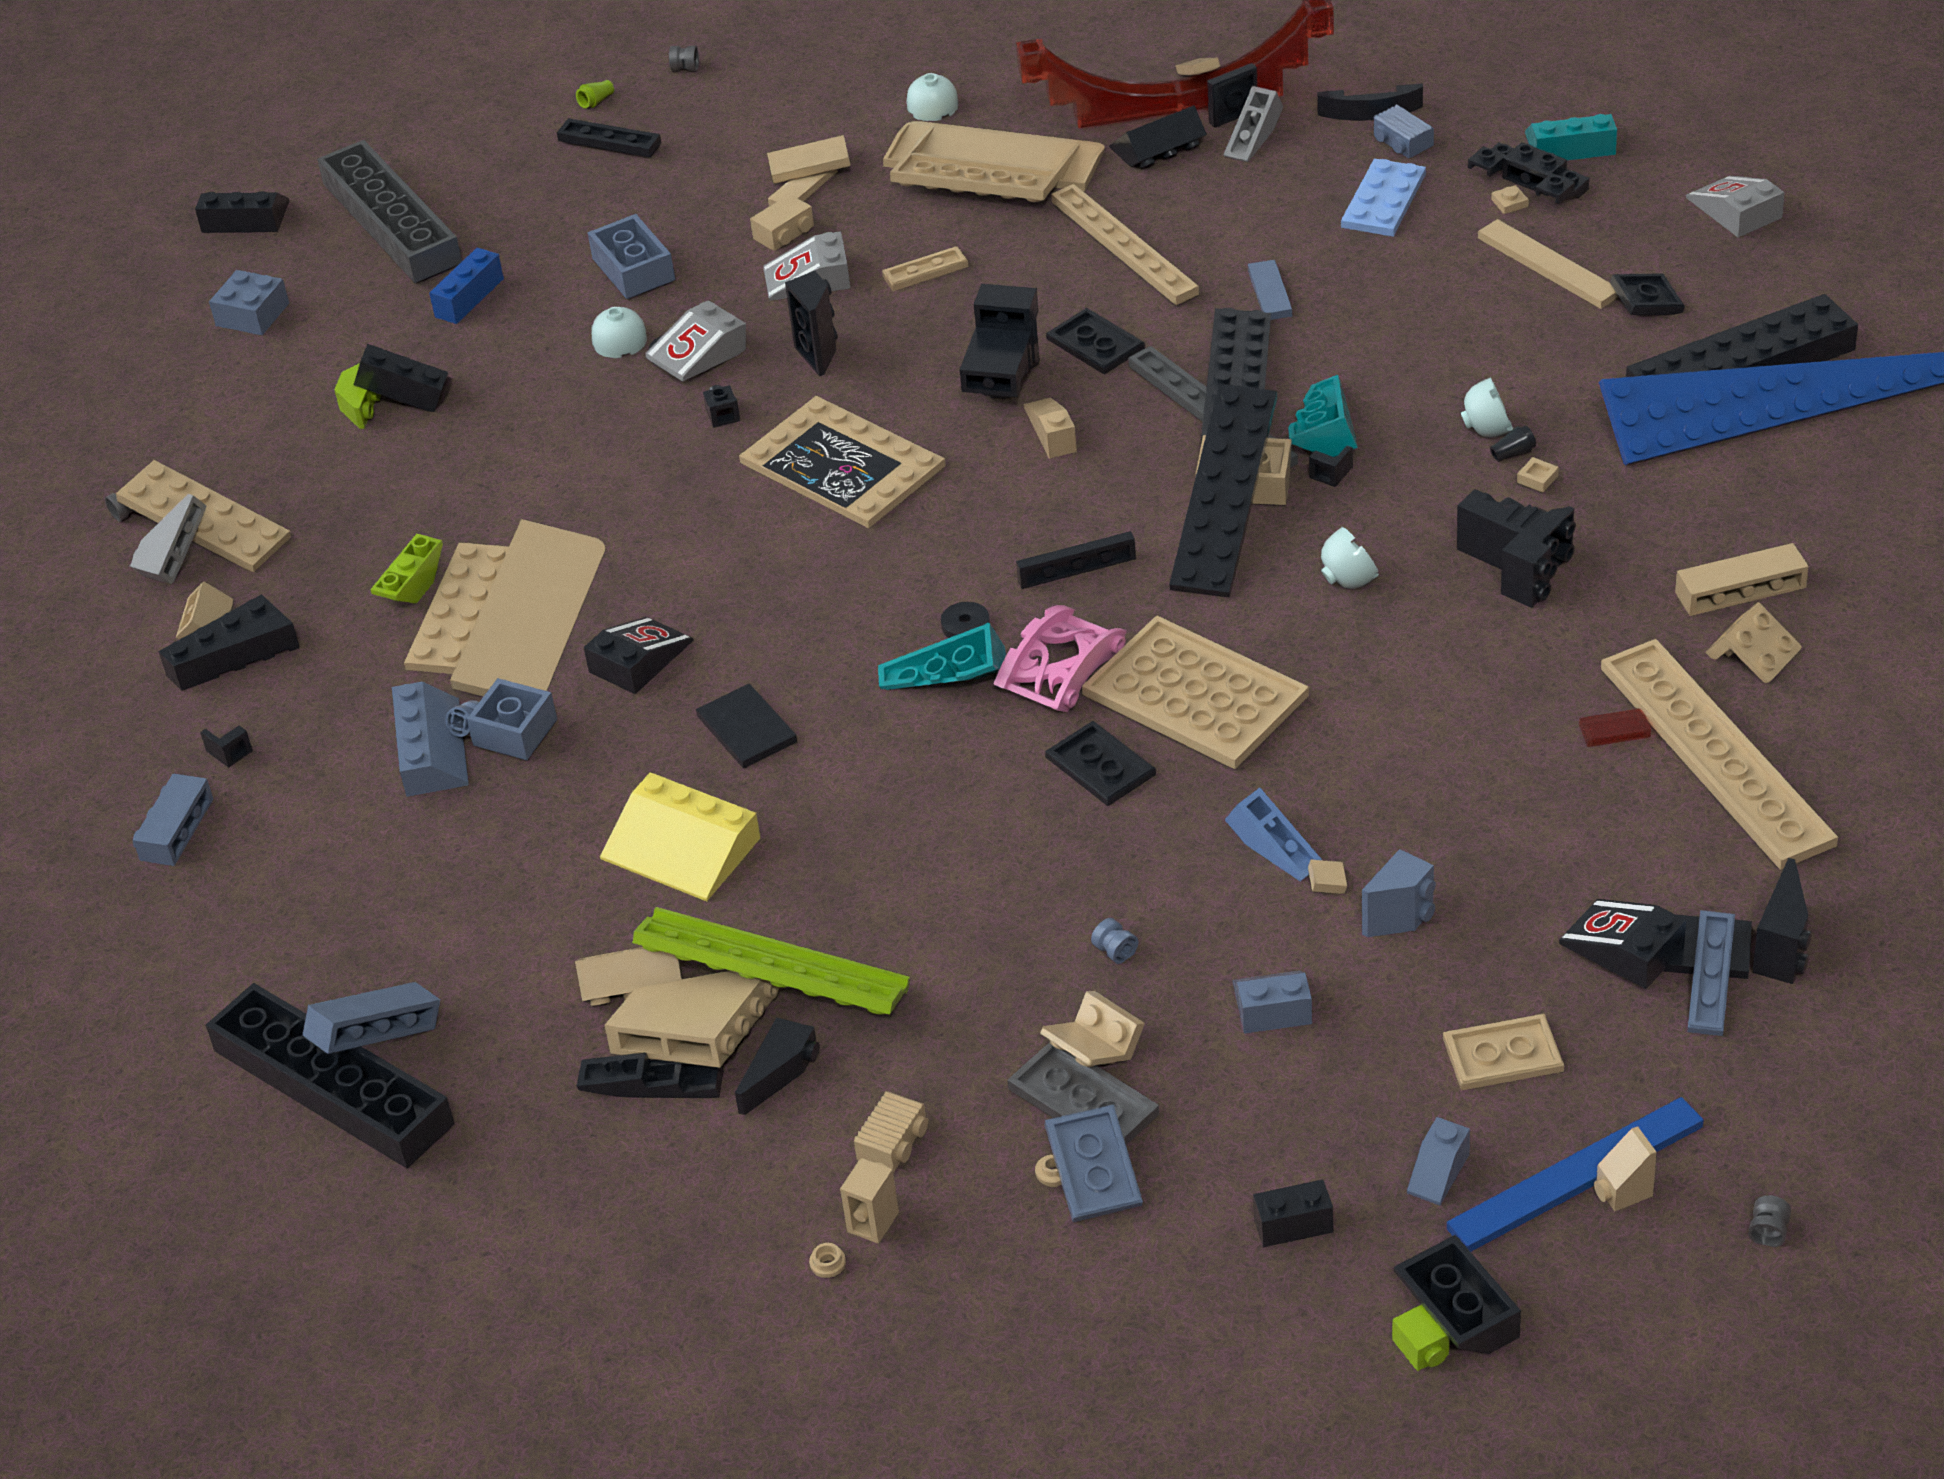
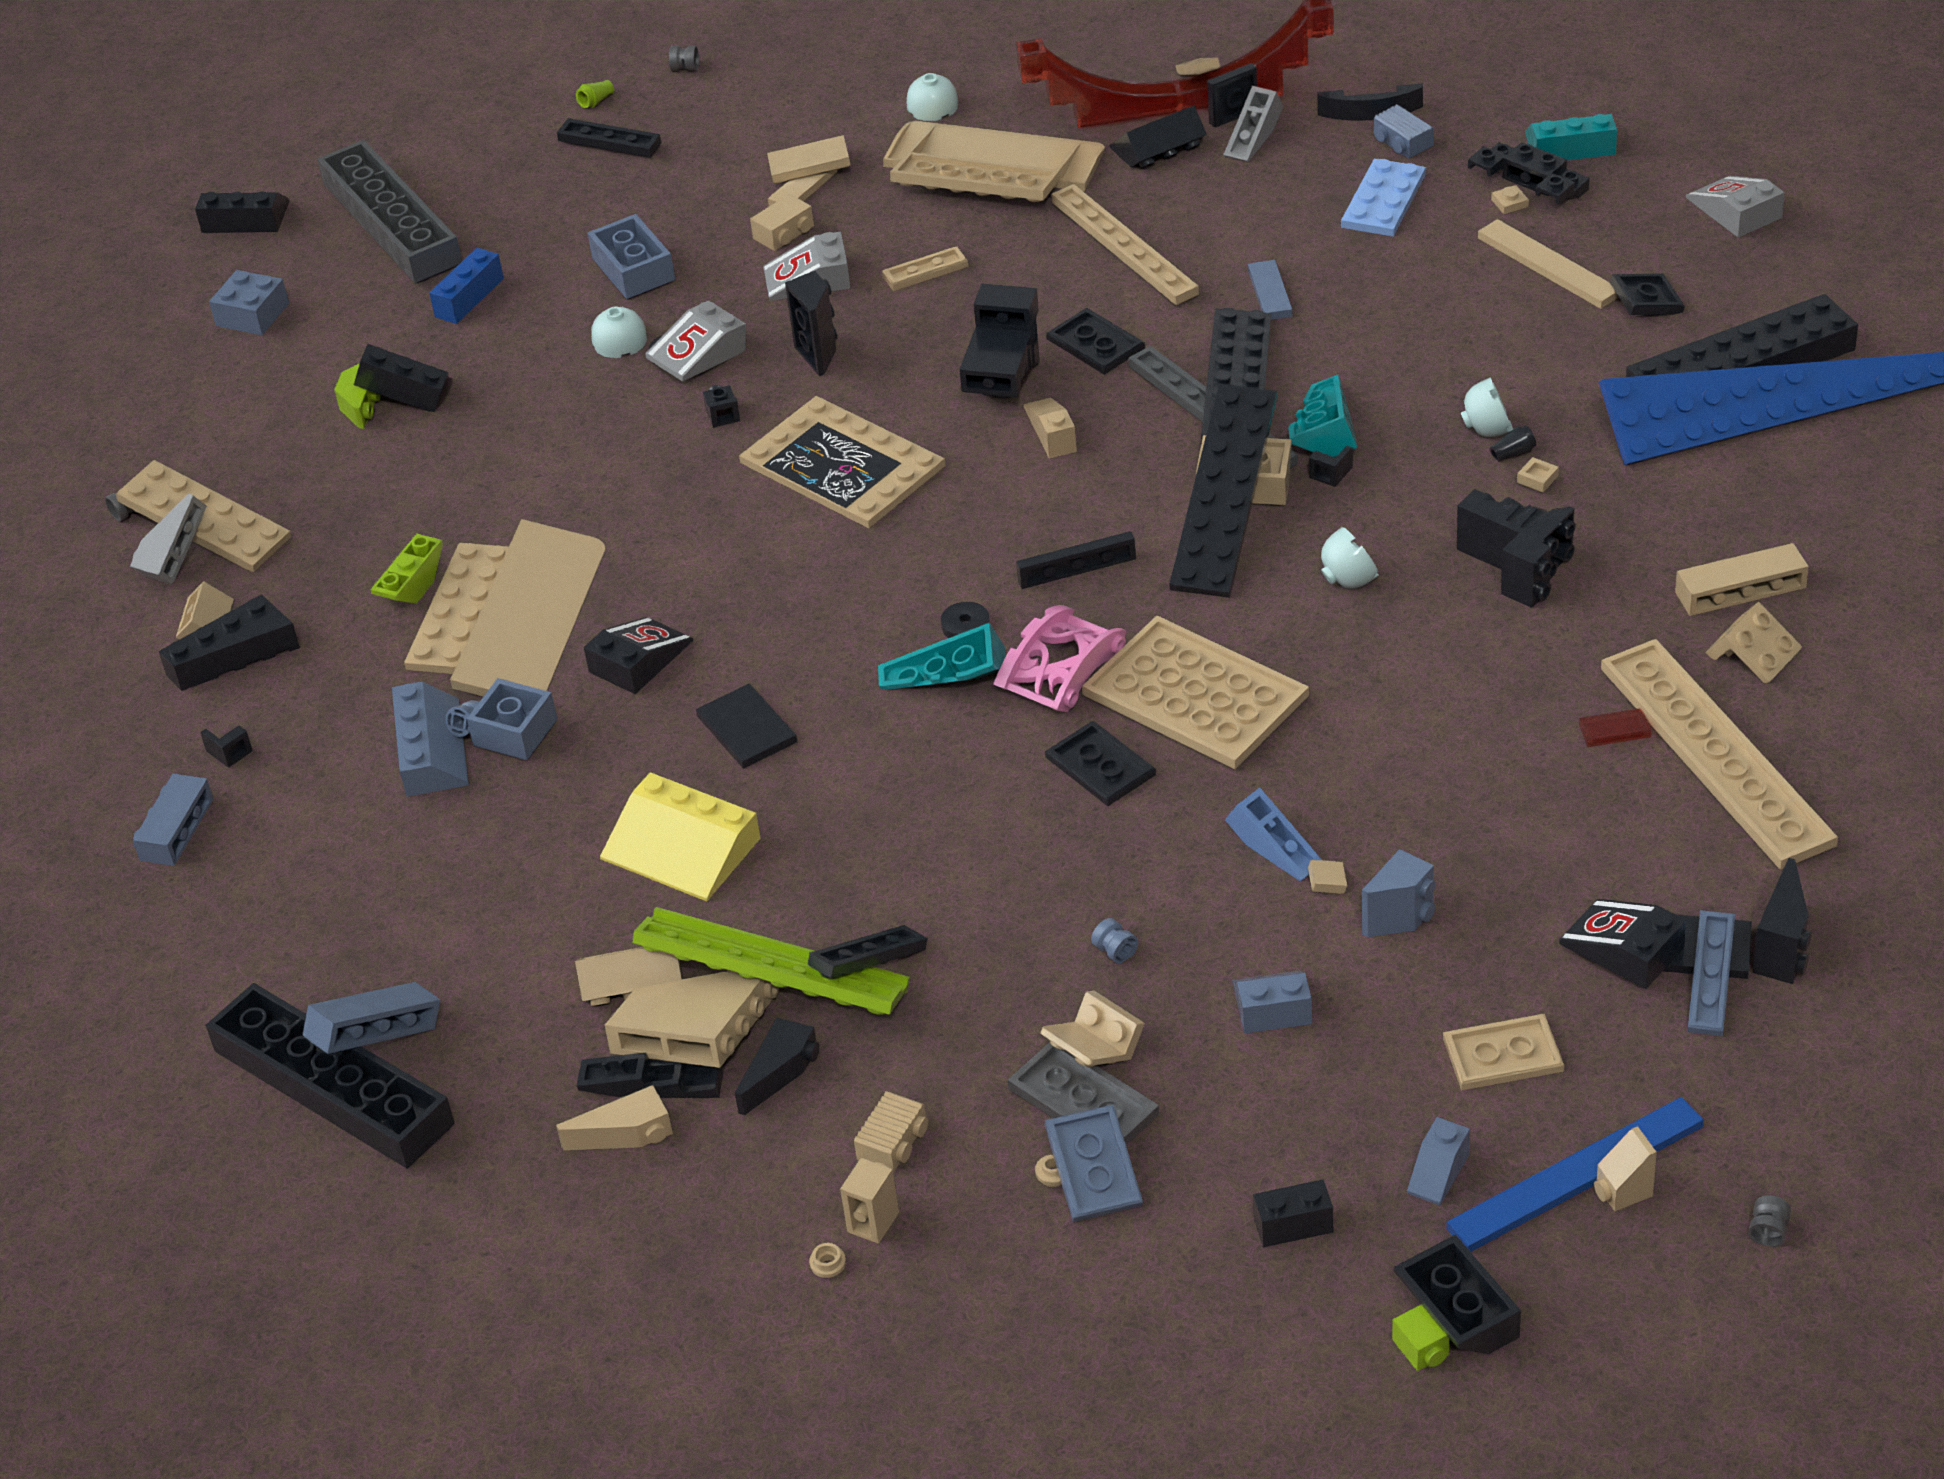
none -> tan slope [556,1085,673,1150]
none -> black plate [808,925,928,979]

